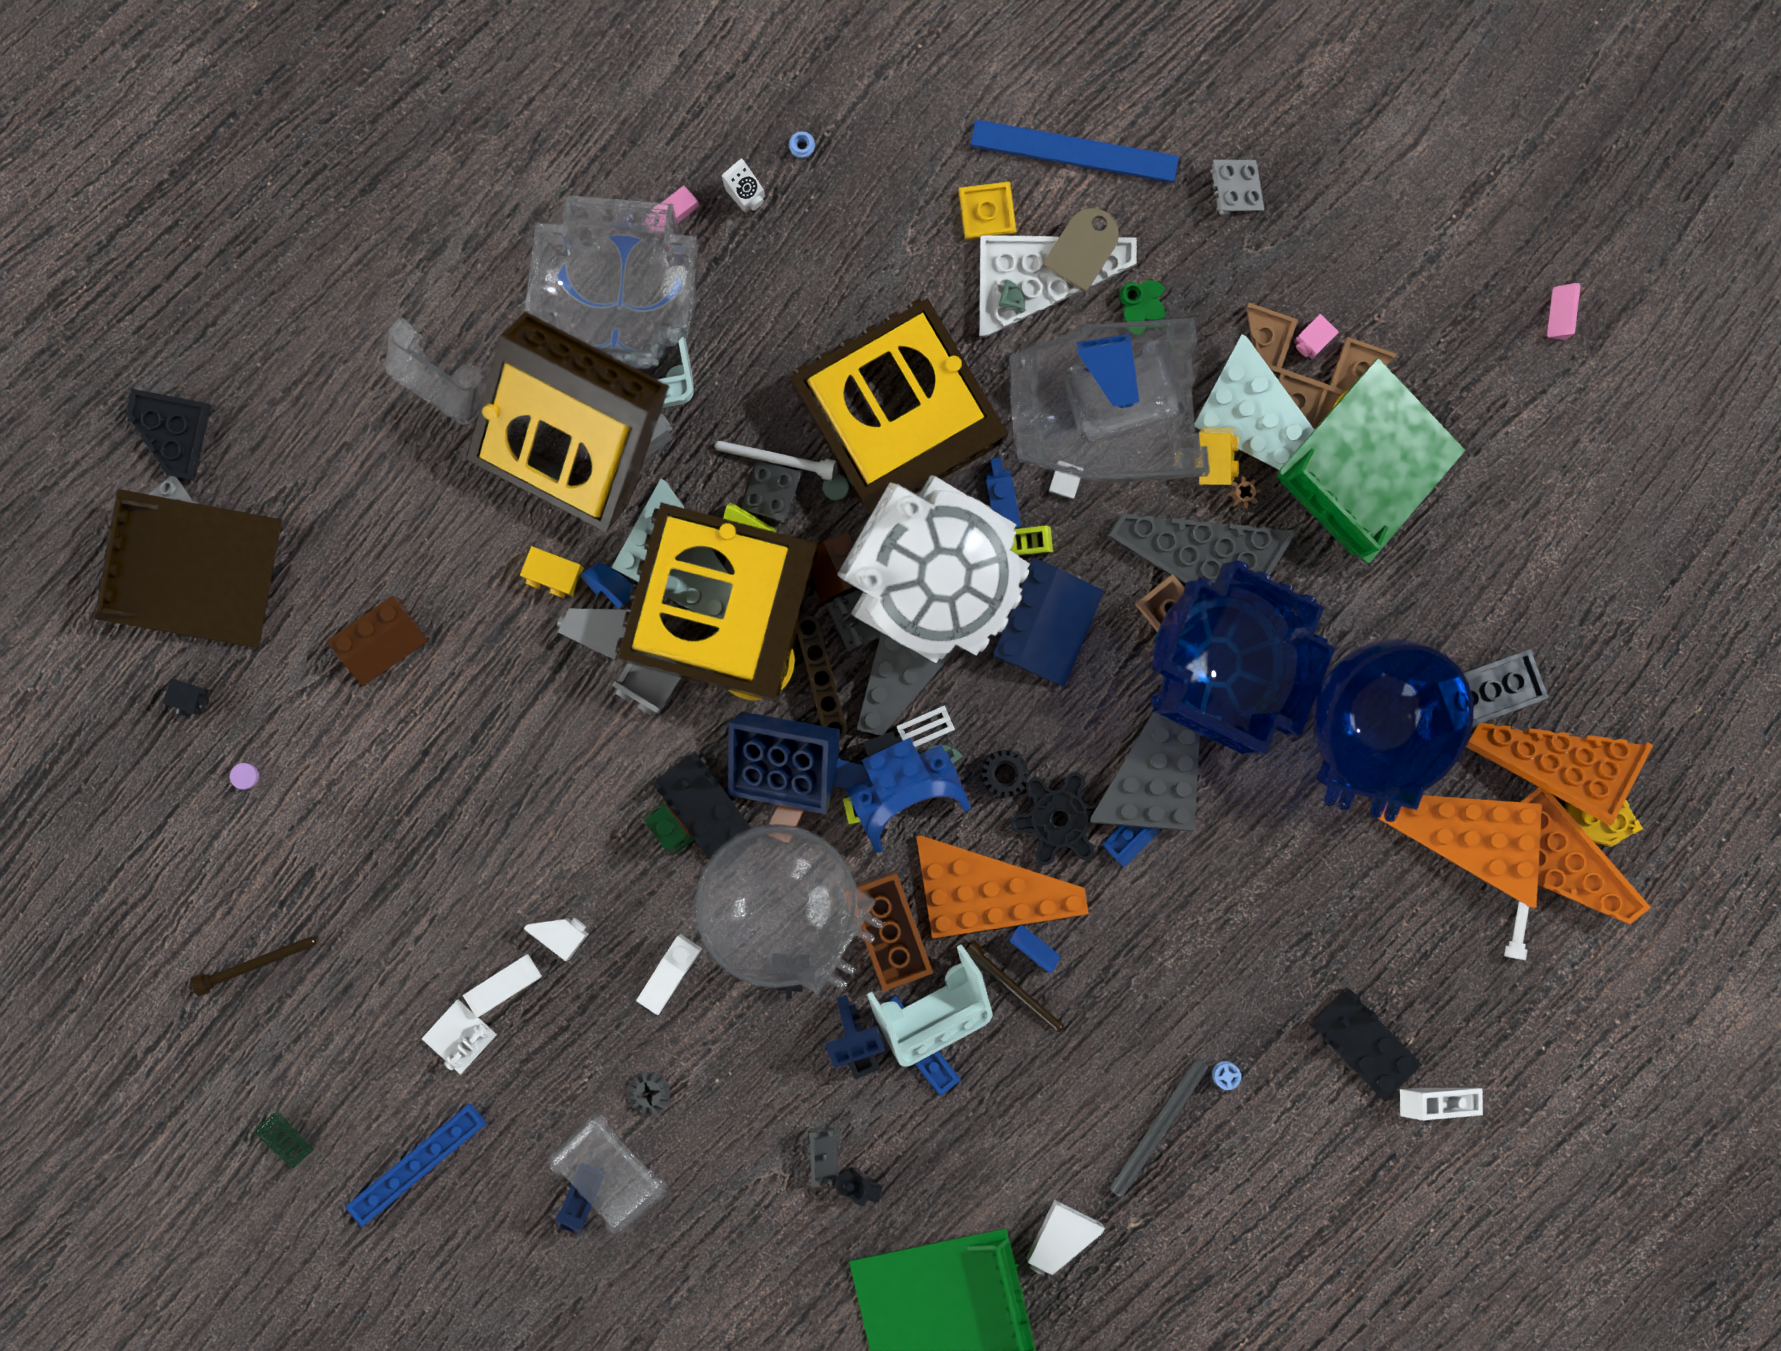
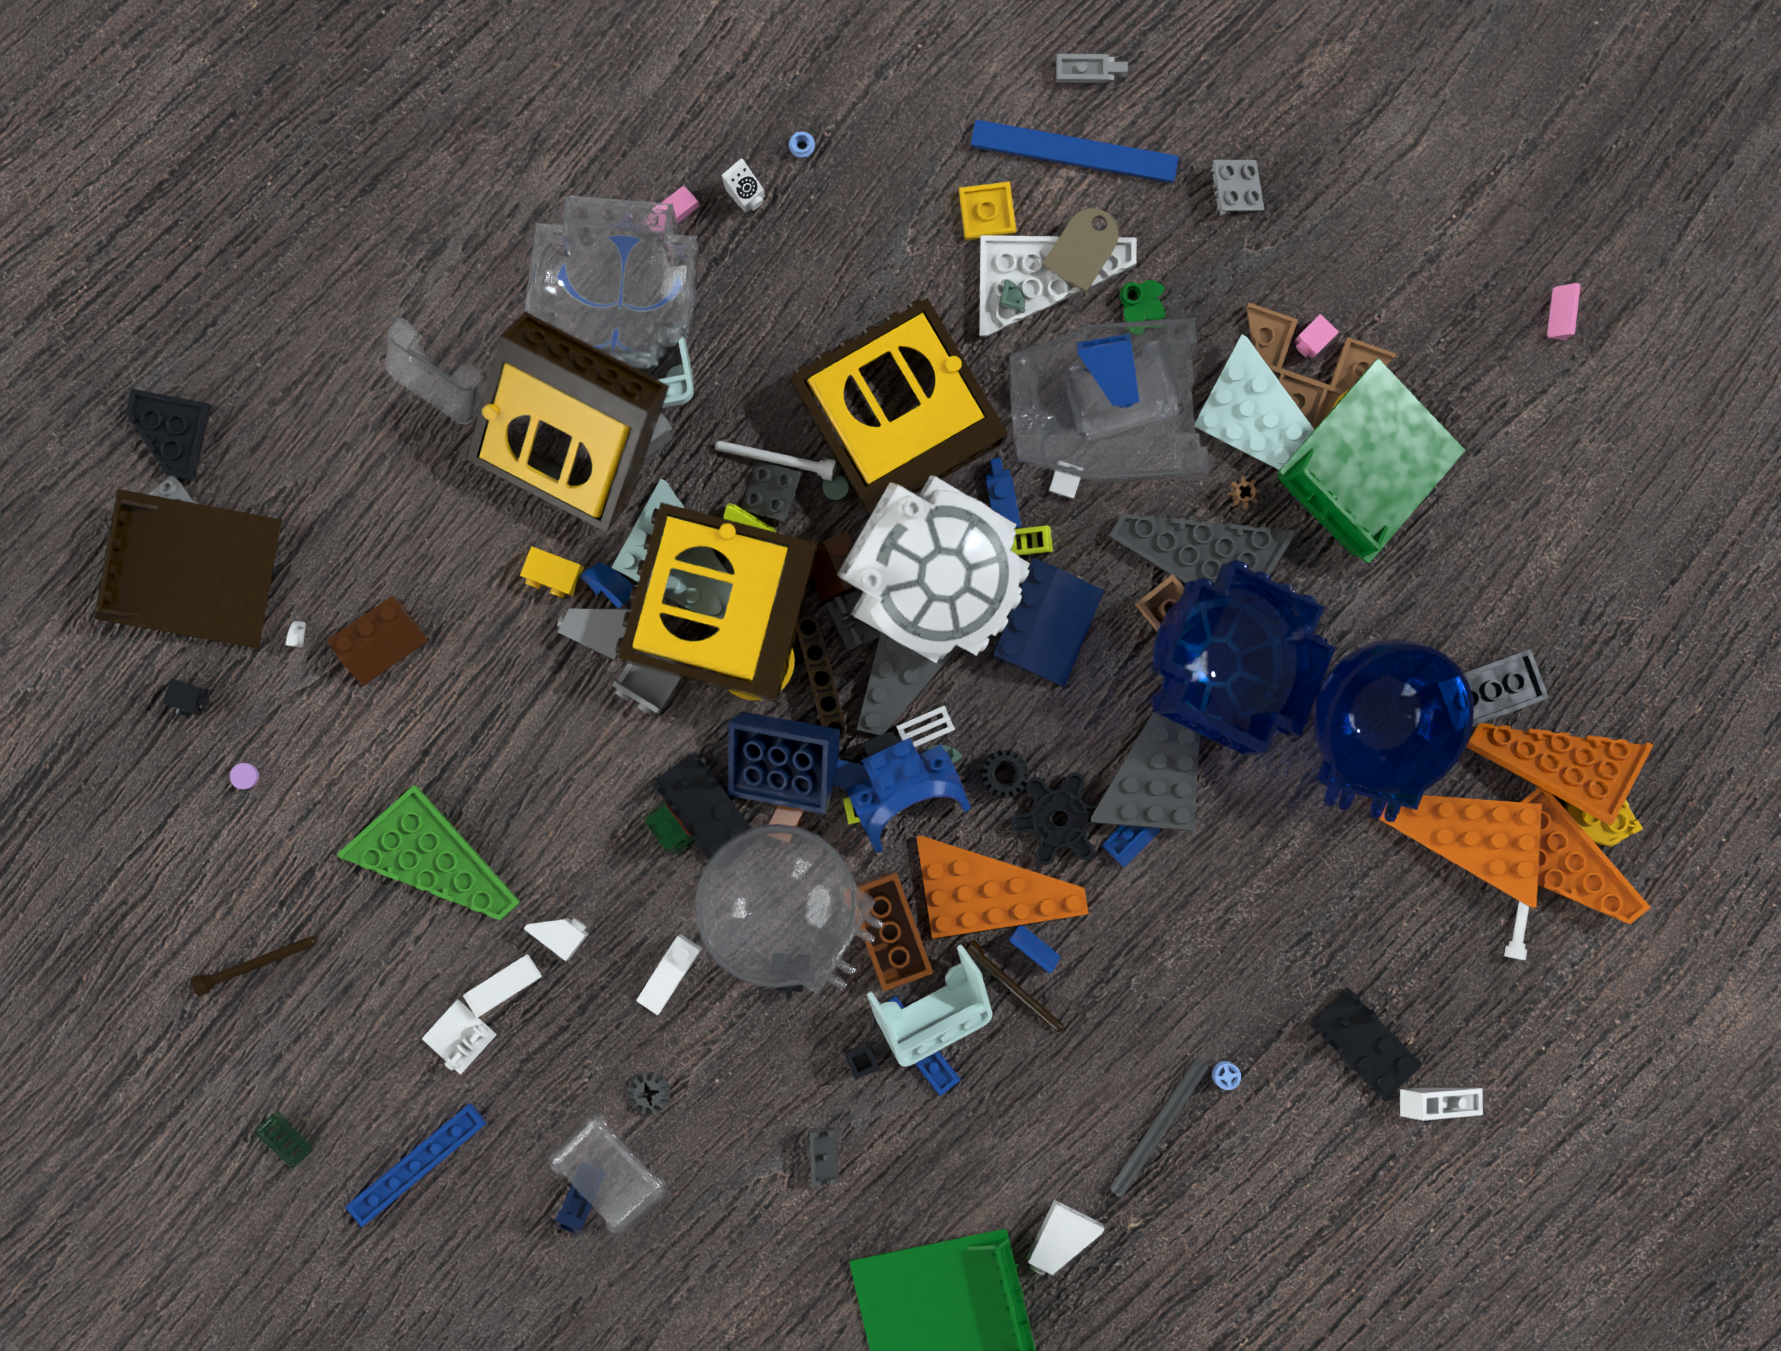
dark blue bracket [825,995,886,1068] -> none
black hips [835,1167,883,1207] -> none
yellow brick [1199,427,1239,485] -> none
none -> white tile [286,621,306,648]
none -> bright green wing [337,785,521,920]
none -> light grey hinge [1056,54,1128,83]

